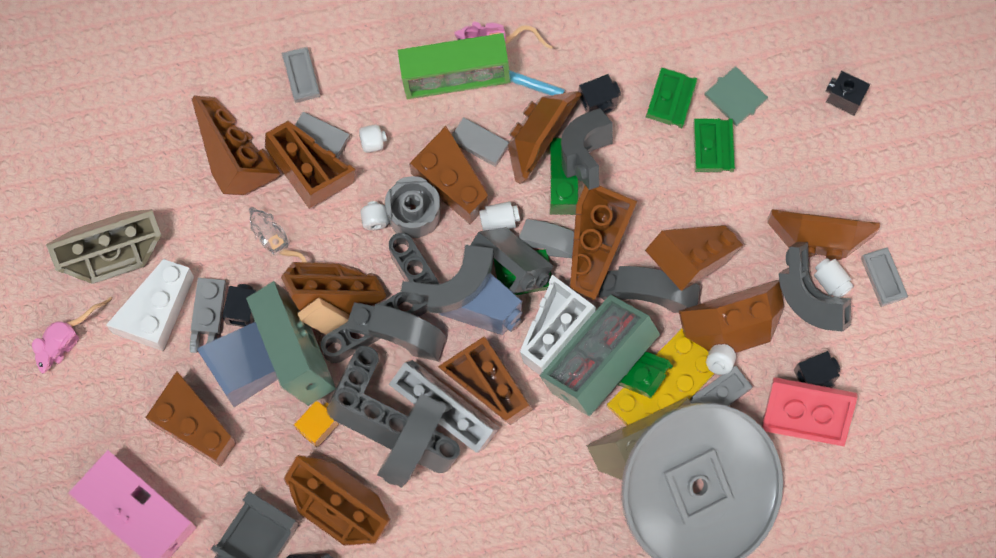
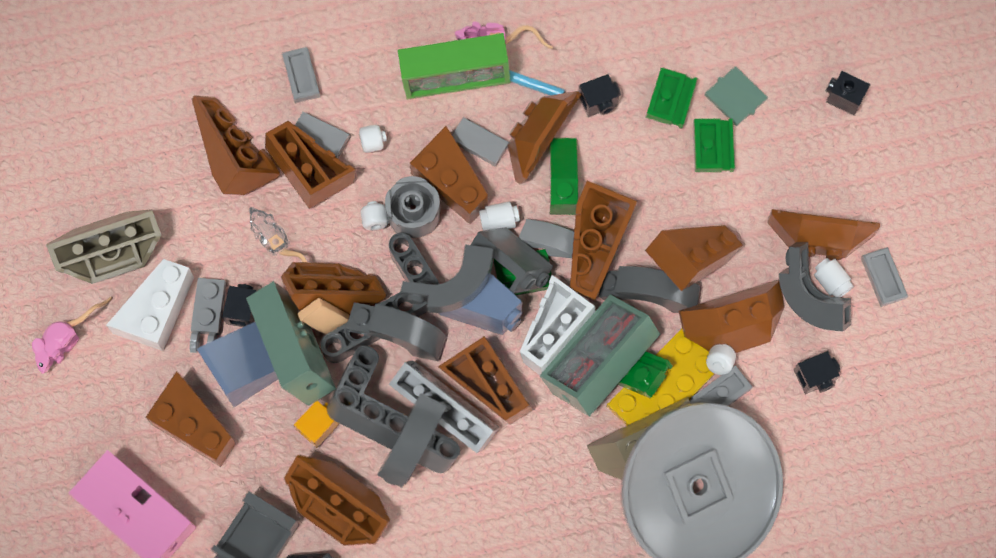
dark grey arch [561,108,613,190] -> none
coral plate [762,377,857,447] -> none

